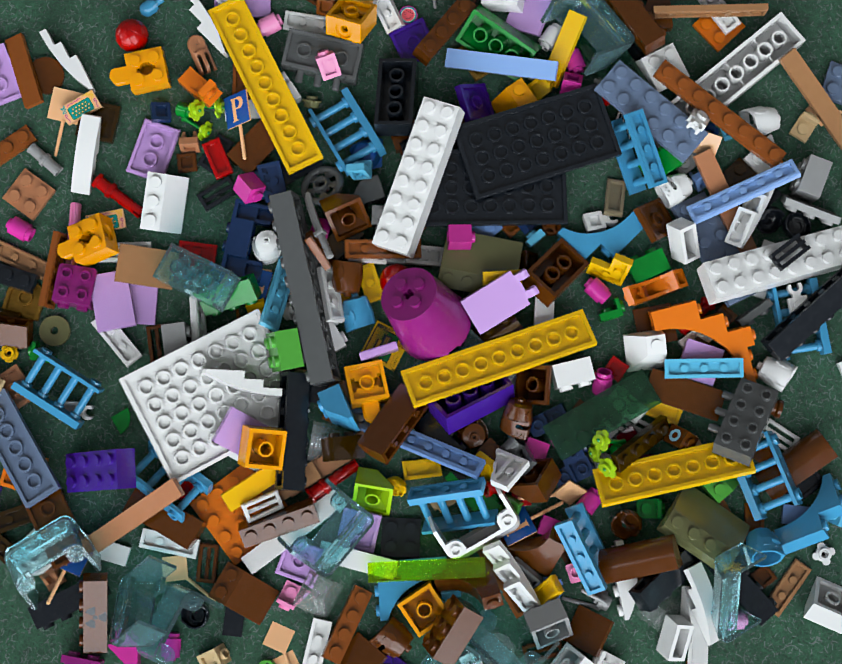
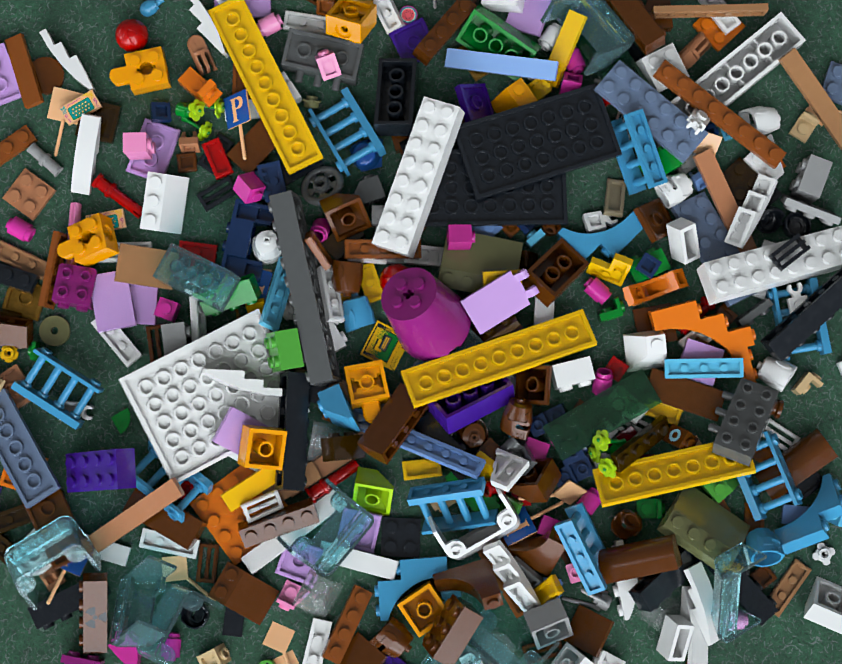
light grey sword [305,192,334,259] -> none
medium azure bracket [346,160,373,180] -> none
lavender tile [359,341,399,363] -> none
clear neon green plate [368,557,486,583] -> none
yellow plate [387,476,407,497] -> none
light blue tile [686,159,801,224] -> none
none -> bright pink brick [123,132,156,160]
none -> dark pink brick [153,297,181,323]
none -> dark blue plate [635,252,662,279]
none -> nougat arm [678,31,712,70]
none -> tan bracket [791,372,824,395]

